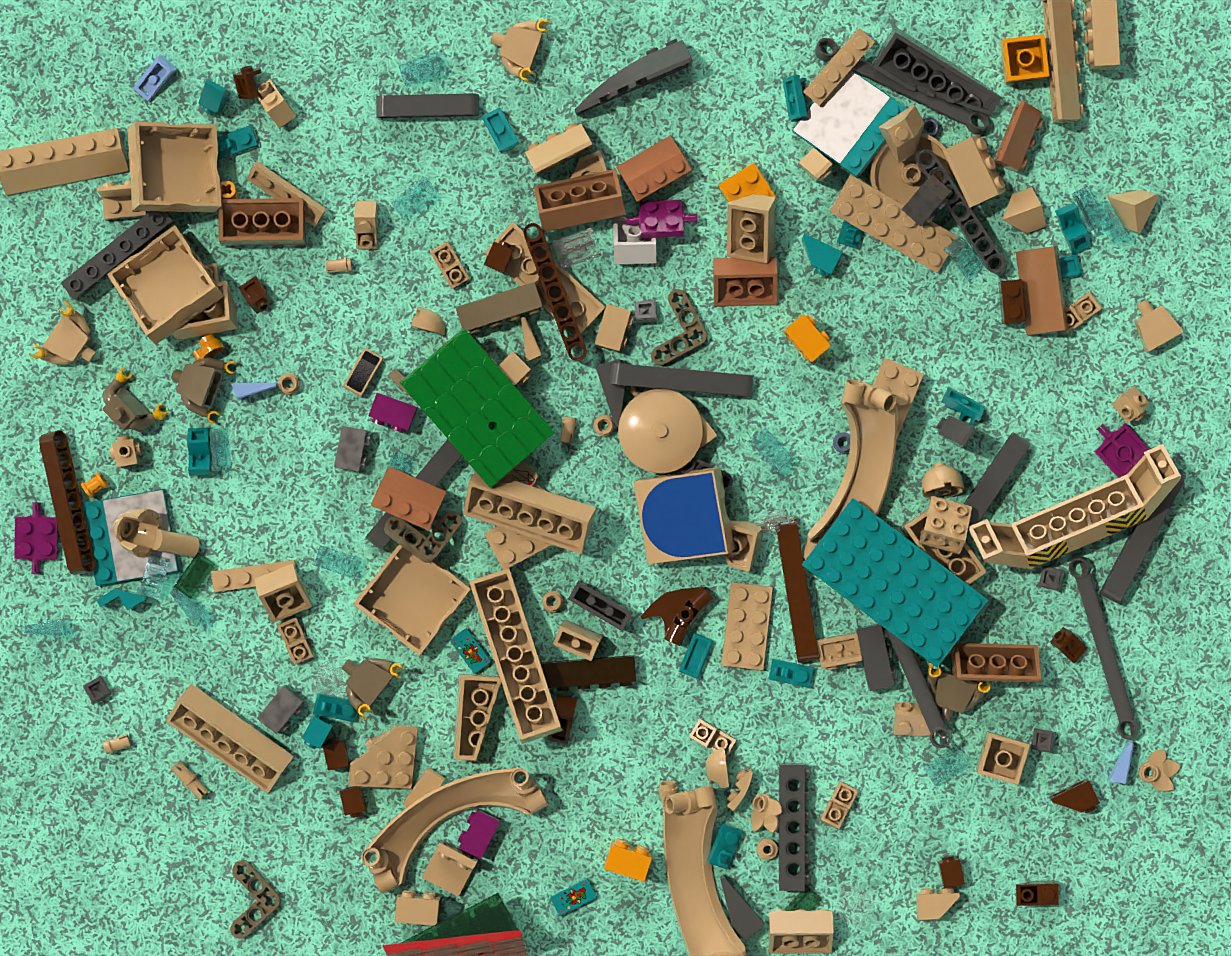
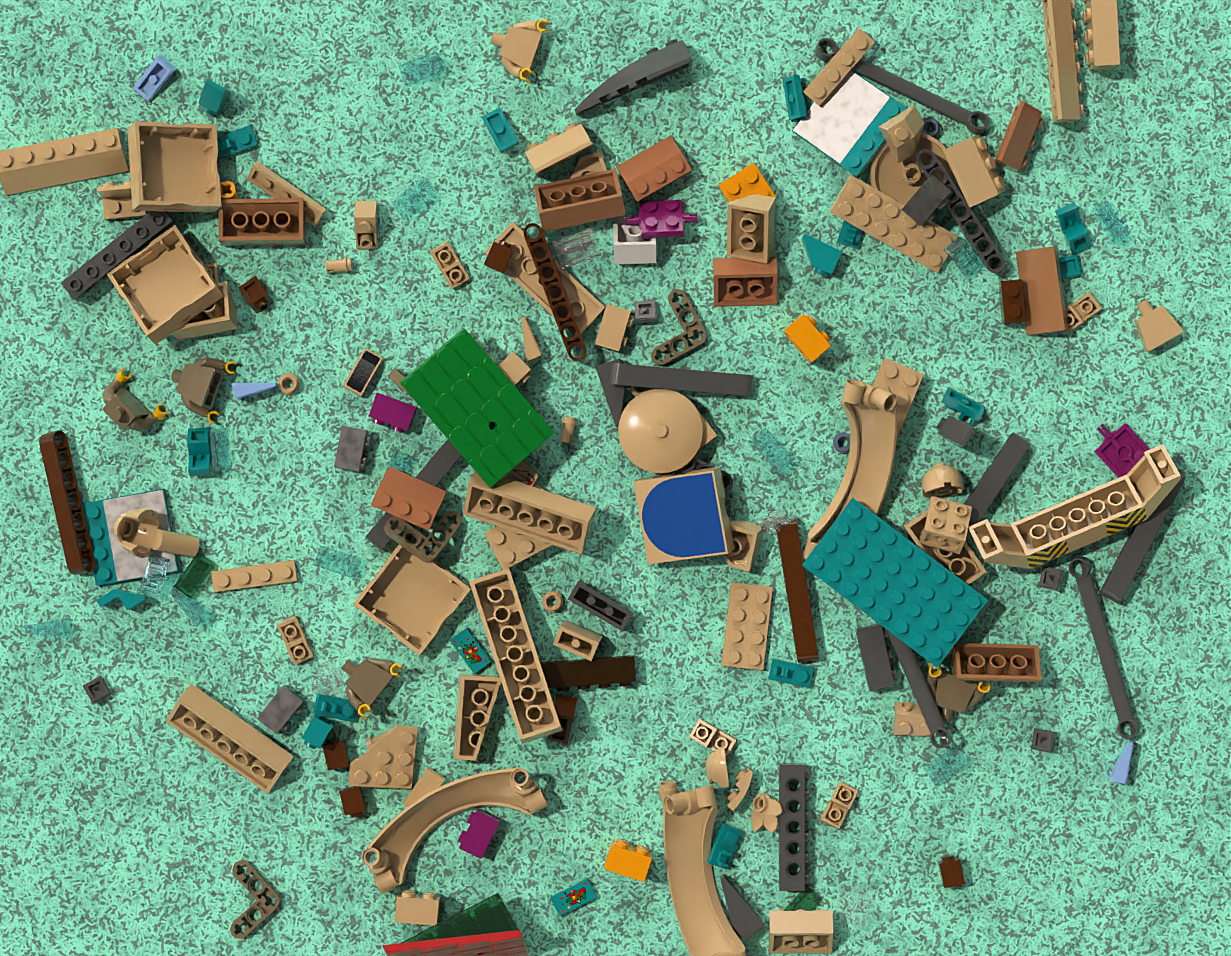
magenta plate [14,502,58,574] -> none
tan torso [29,301,96,365] -> none
light orange bush [81,472,109,498] -> none
tan pin [103,734,131,755] -> none
tan brick [110,435,142,467] -> none
tan pin [170,760,208,800] -> none
light orange piece [193,334,224,360] -> none
reddish brown bracket [233,66,262,99] -> none
tan brick [254,563,312,623] -> none
tan slope [257,79,296,128] -> none
dark grey beam [376,93,479,118] -> none
tan brick [411,307,445,336] -> none
tan bracket [422,840,478,896] -> none
dark tan brick [456,281,546,334] -> none
tan plate [594,415,614,436] -> none
reddish brown pin [641,585,714,646] -> none
teal tile [678,632,713,679] -> none
tan plate [757,838,778,860] -> none
tan slope [798,148,832,182] -> none
tan bracket [816,632,863,670] -> none
dark grey wedge [872,27,1002,115] -> none
tan slope [916,887,960,920] -> none
tan brick [975,731,1030,785] -> none
light orange brick [1000,34,1049,84] -> none
tan slope [1002,187,1046,234] -> none
reddish brown slope [1016,880,1059,906] -> none
reddish brown slope [1049,779,1100,813] -> none
reddish brown bracket [1050,627,1088,663] -> none
clear light blue slope [1071,186,1106,231] -> none
tan slope [1107,190,1159,234] -> none
tan brick [1112,385,1150,423] -> none
tan plate [1139,750,1180,791] -> none

